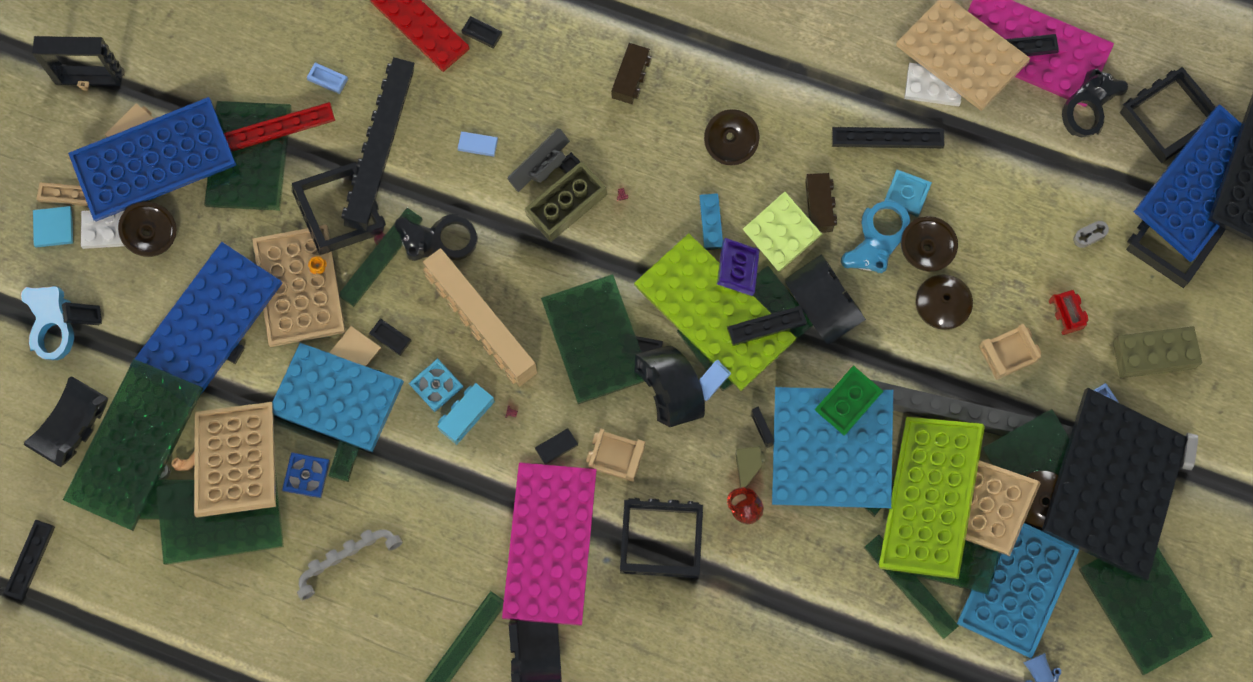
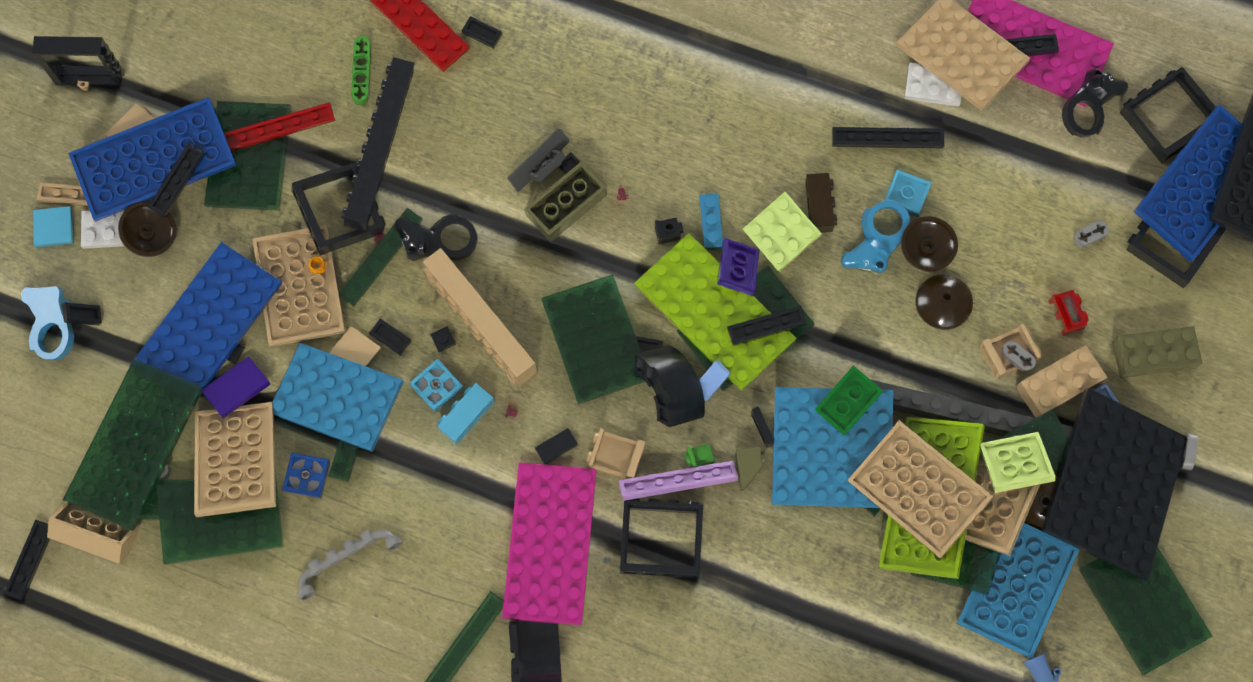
black panel [24,376,108,467] -> none
light nougat arm [171,451,195,471] -> none
light blue tile [306,63,348,94] -> none
light blue tile [458,131,498,157] -> none
dark brown brick [611,43,652,105] -> none
dark brown dish [704,109,760,165] -> none
clear red helmet [727,488,764,525] -> none
black panel [785,254,866,344] -> none
clear green tile [864,535,959,639] -> none
none -> tan slope [47,498,141,564]
none -> black tile [148,144,205,218]
none -> dark purple tile [201,356,271,418]
none -> bright green beam [351,36,371,105]
none -> black plate [430,326,456,352]
none -> lavender plate [619,461,738,501]
none -> black brick [654,218,684,244]
none -> bright green bracket [684,443,715,468]
none -> tan plate [848,420,993,559]
none -> yellowish green plate [981,432,1055,493]
none -> light grey beam [1001,341,1036,373]
none -> tan brick [1016,345,1107,419]

